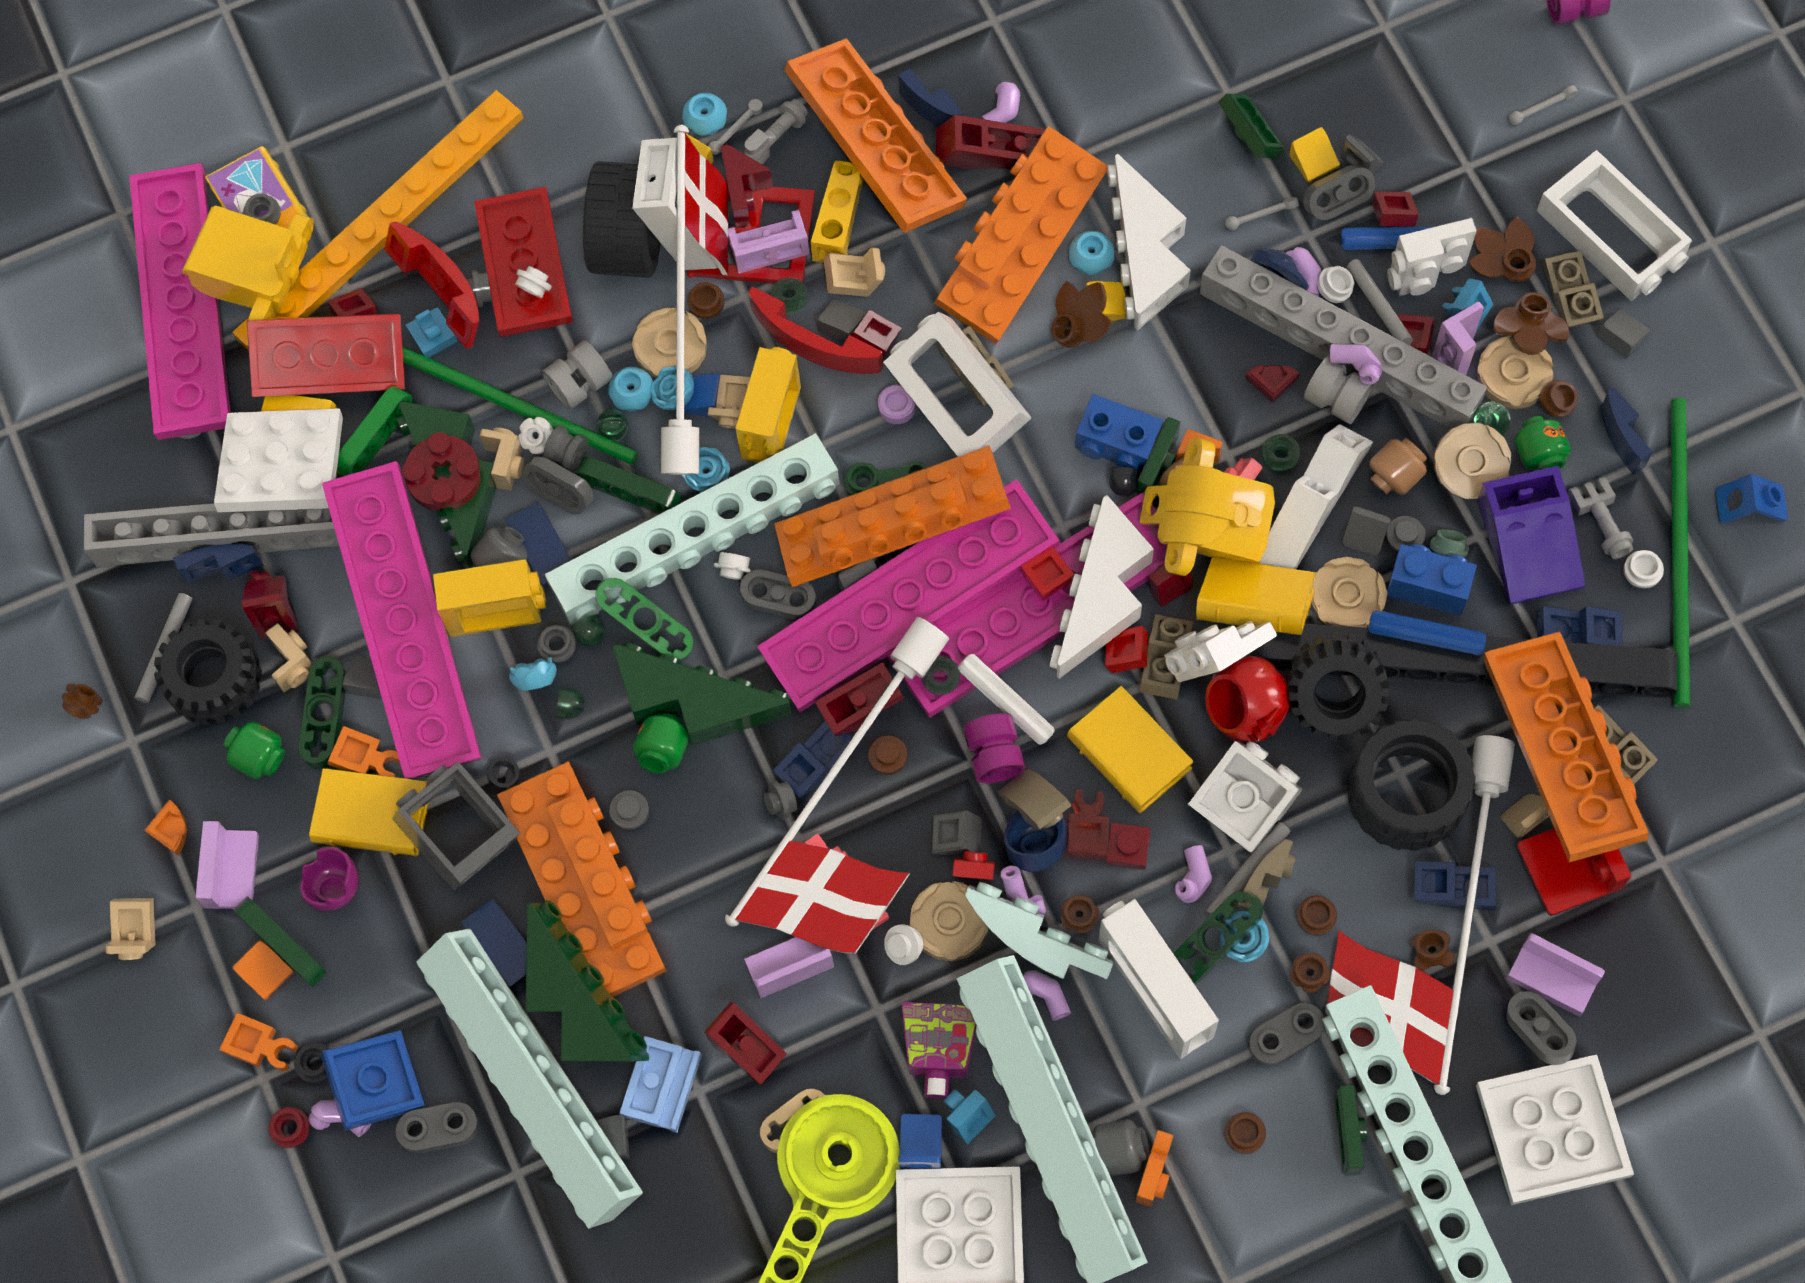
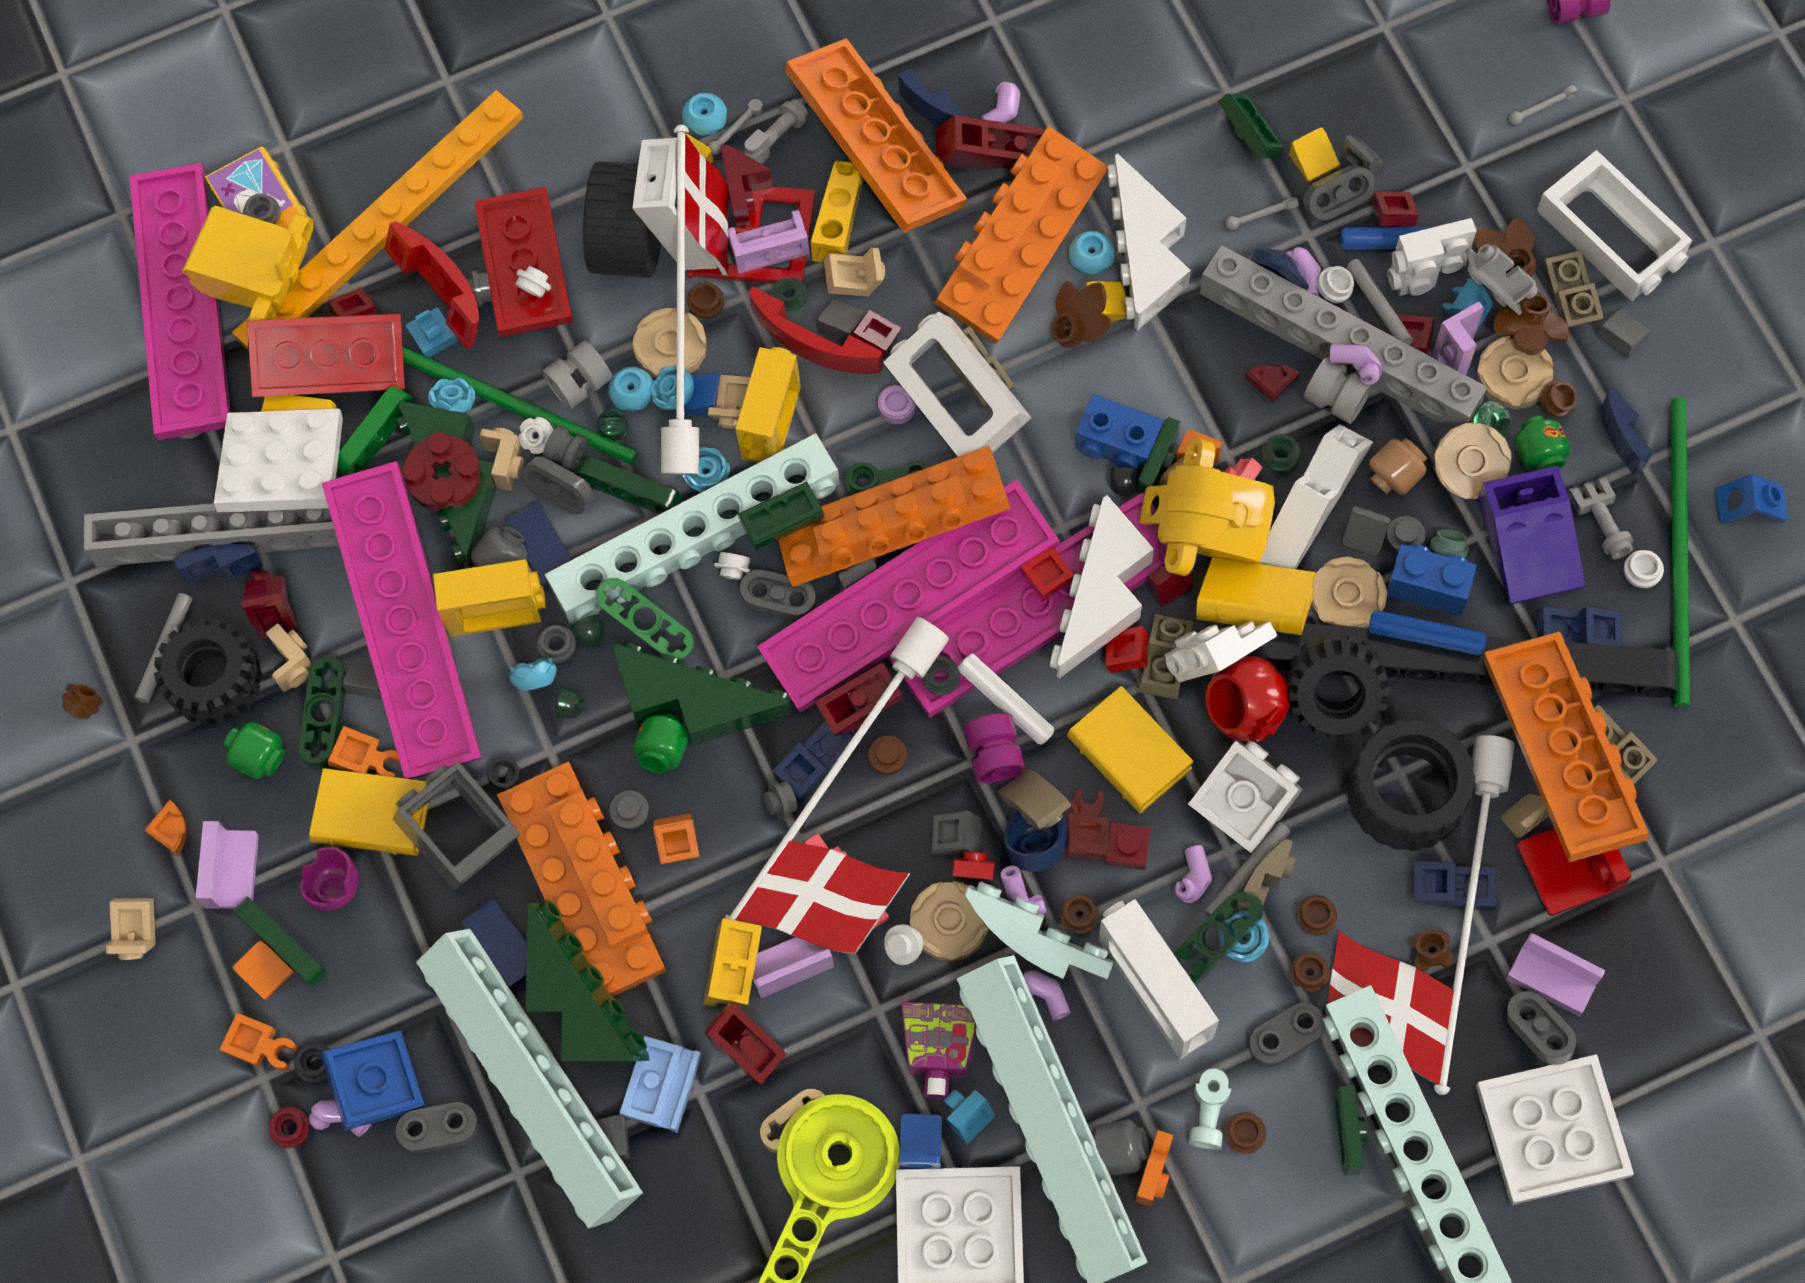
none -> medium azure plate [428,378,475,414]
none -> orange slope [653,813,700,864]
none -> yellow hinge [703,918,762,1009]
none -> dark green plate [738,481,825,550]
none -> light aqua leg [1189,1069,1231,1150]
none -> light grey hinge [1467,244,1538,315]

